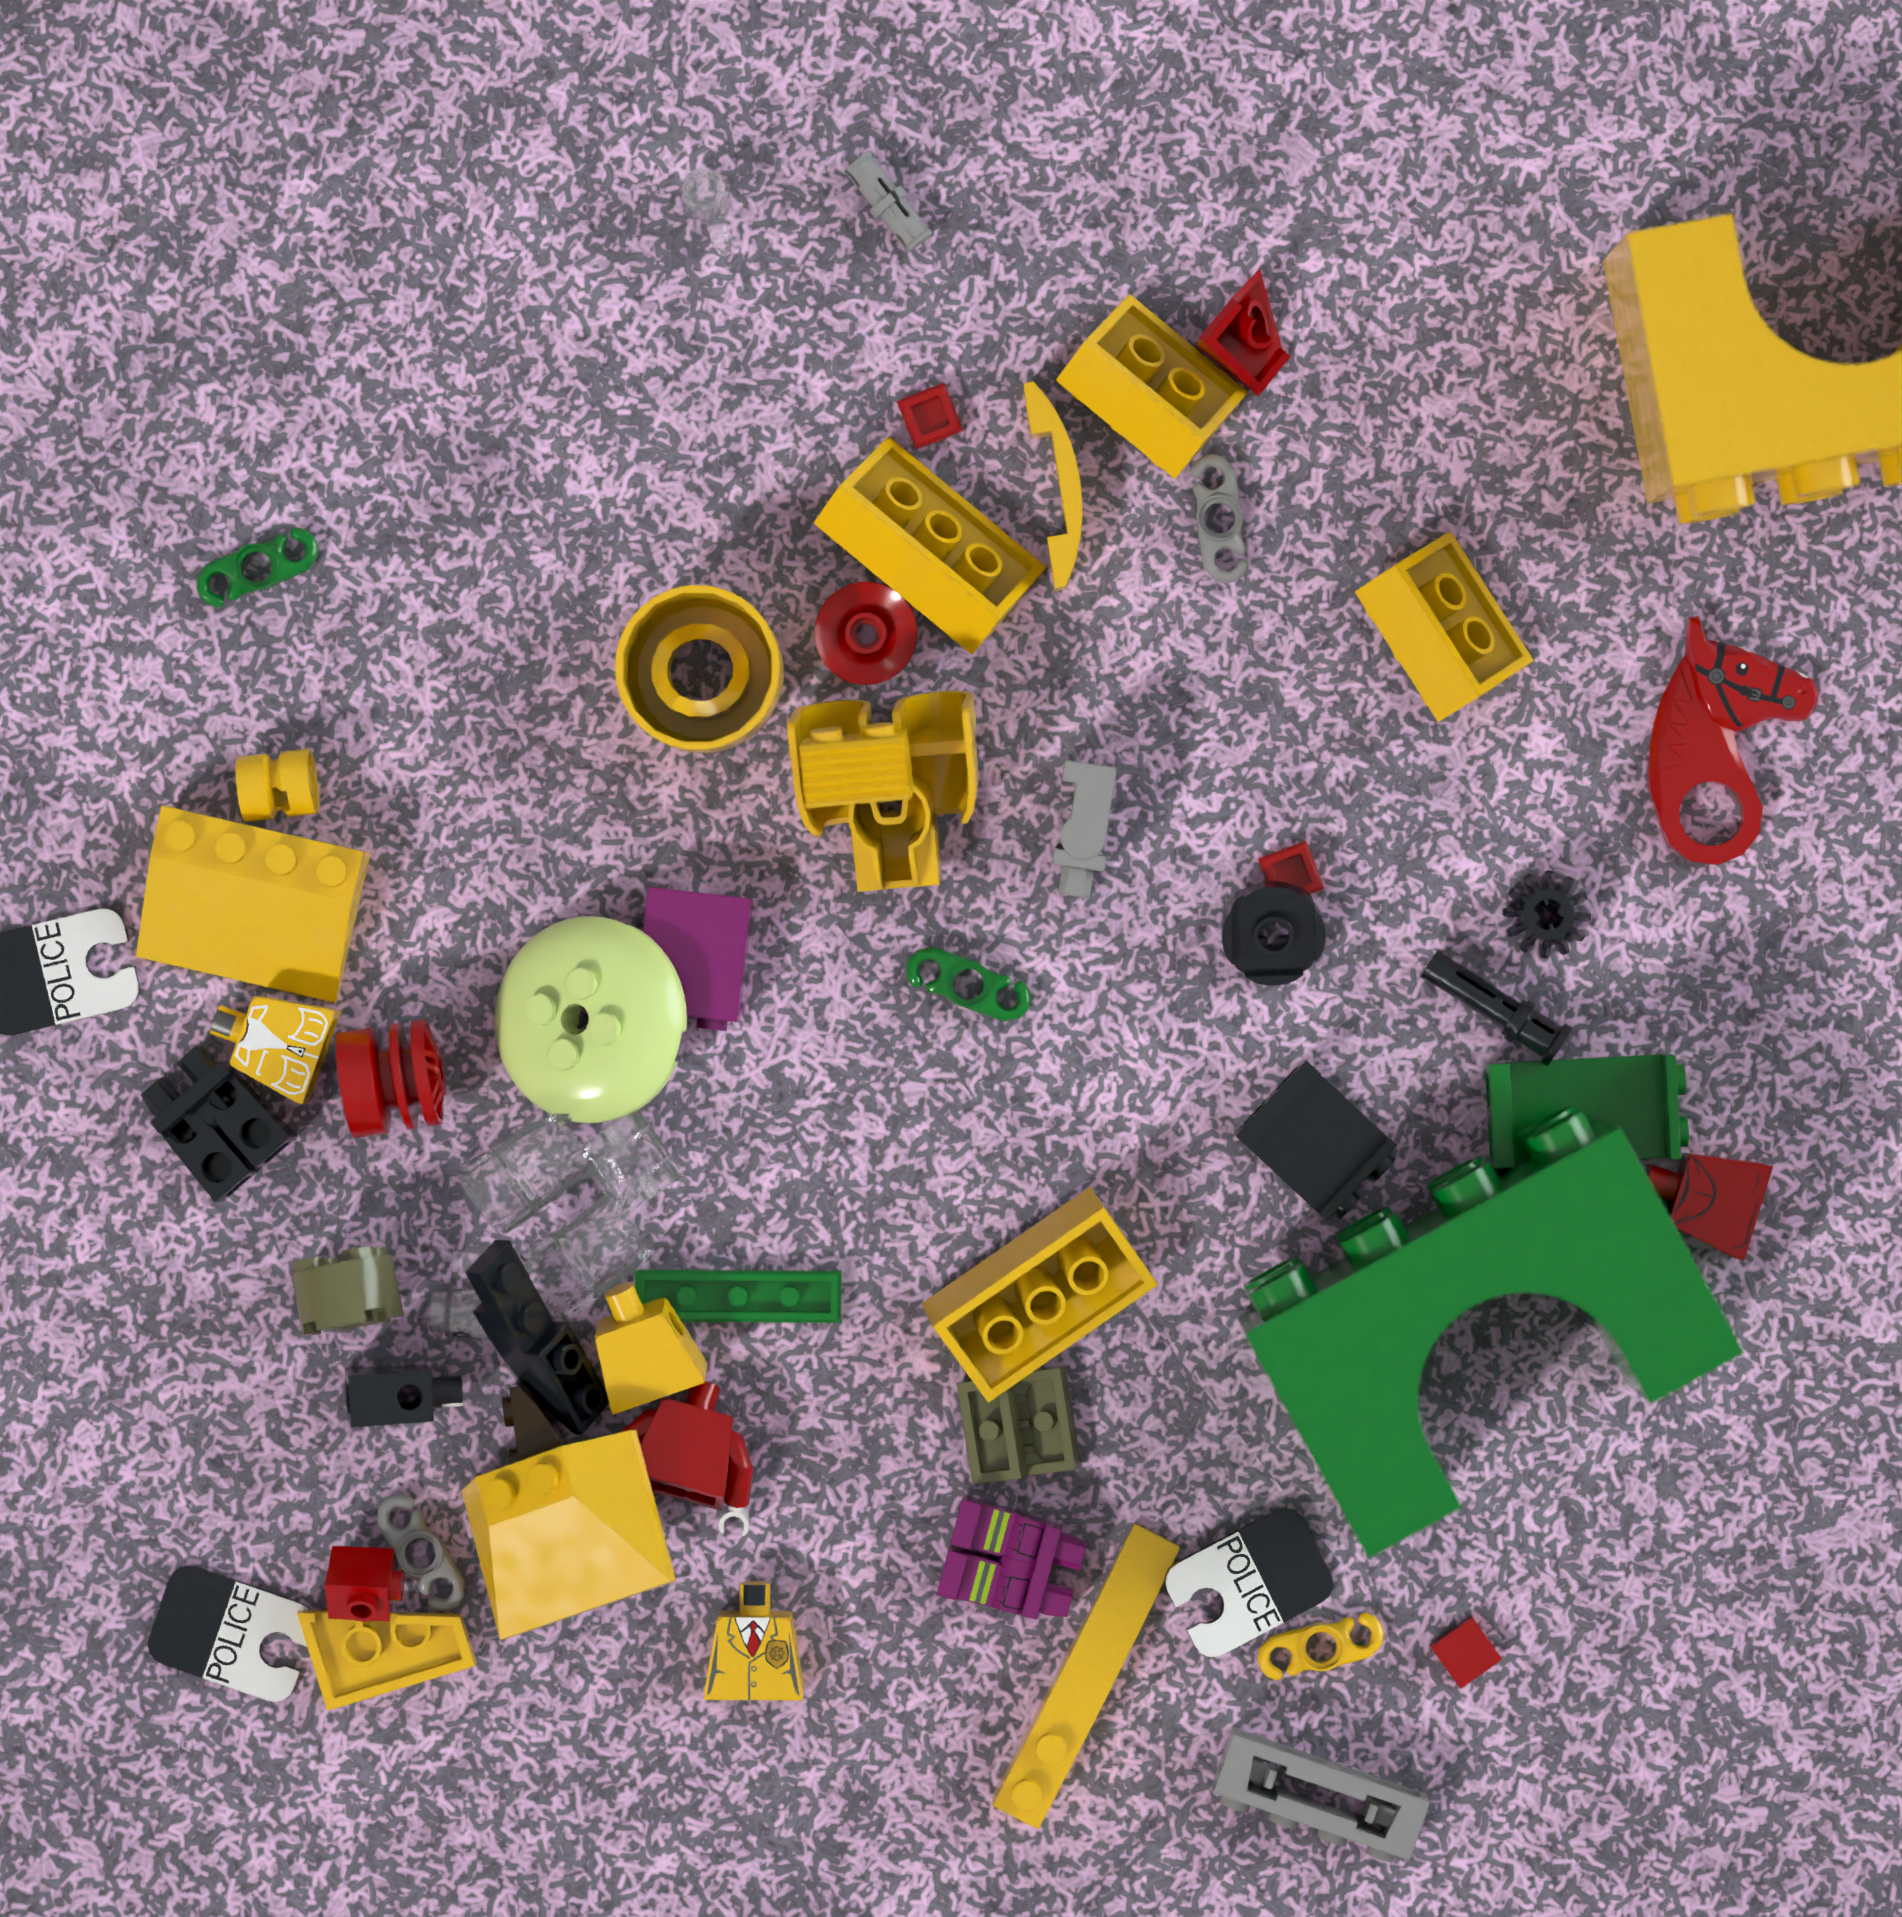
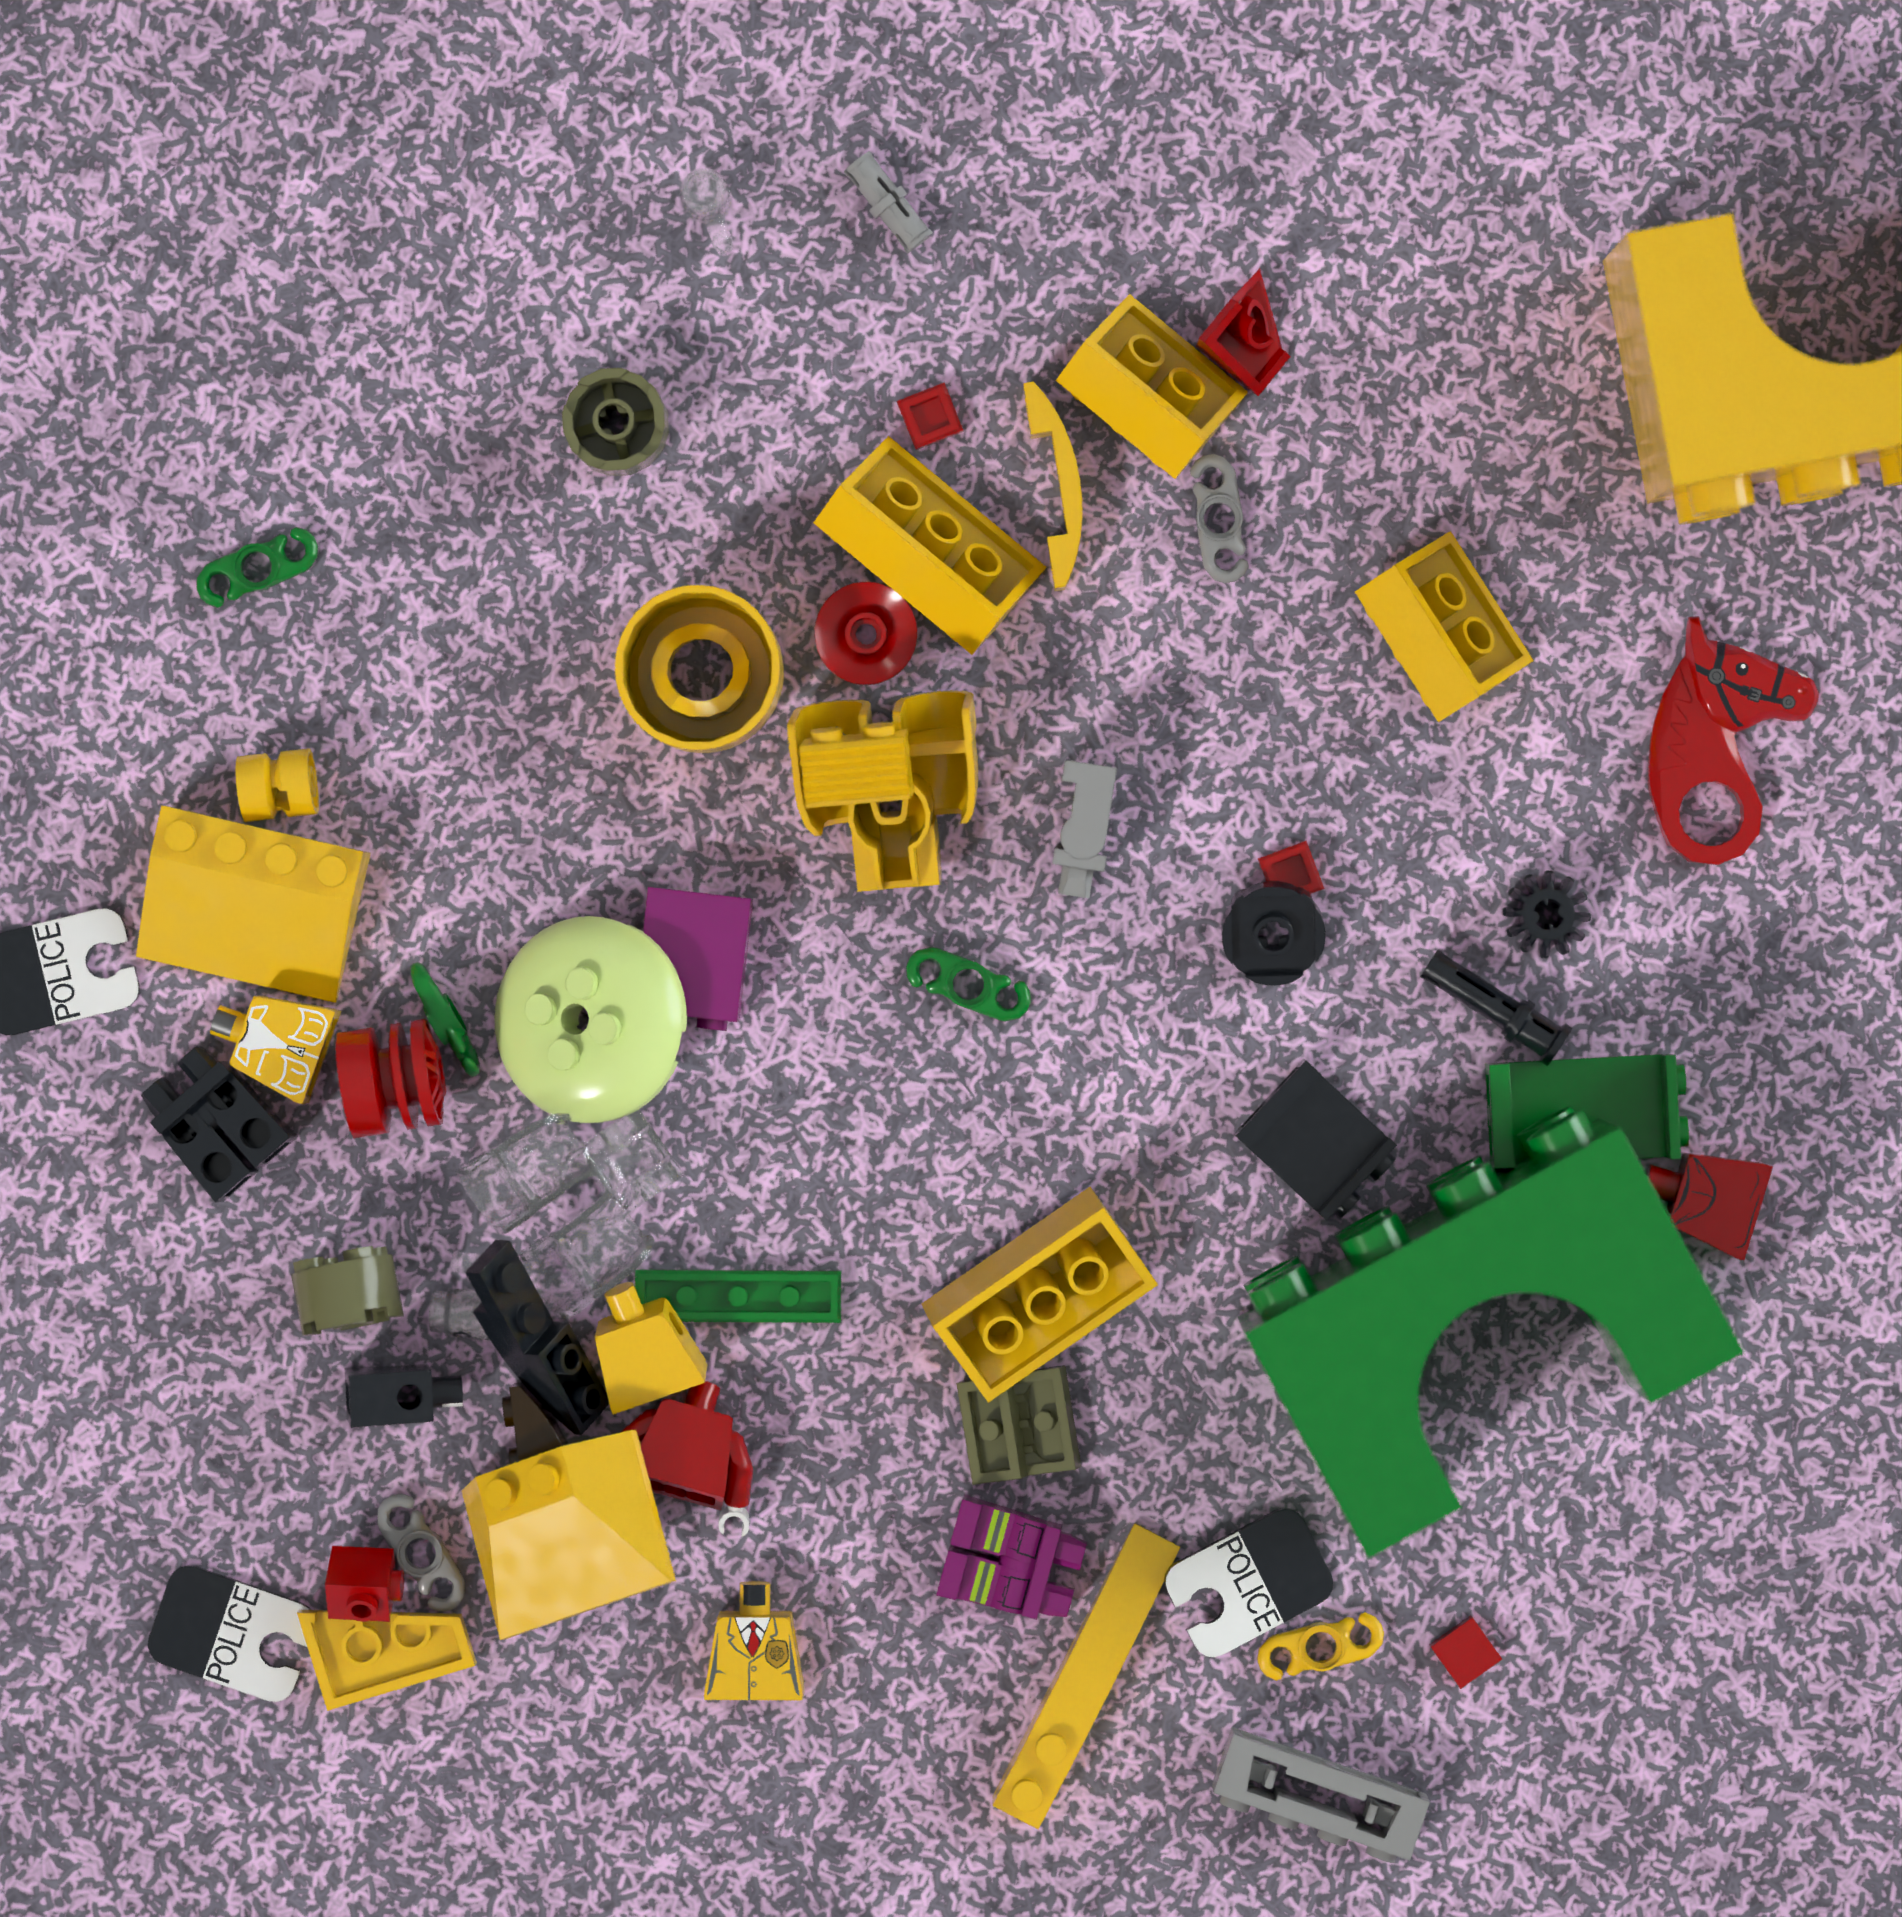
none -> green piece [411,962,480,1077]
none -> olive brick [562,368,669,476]

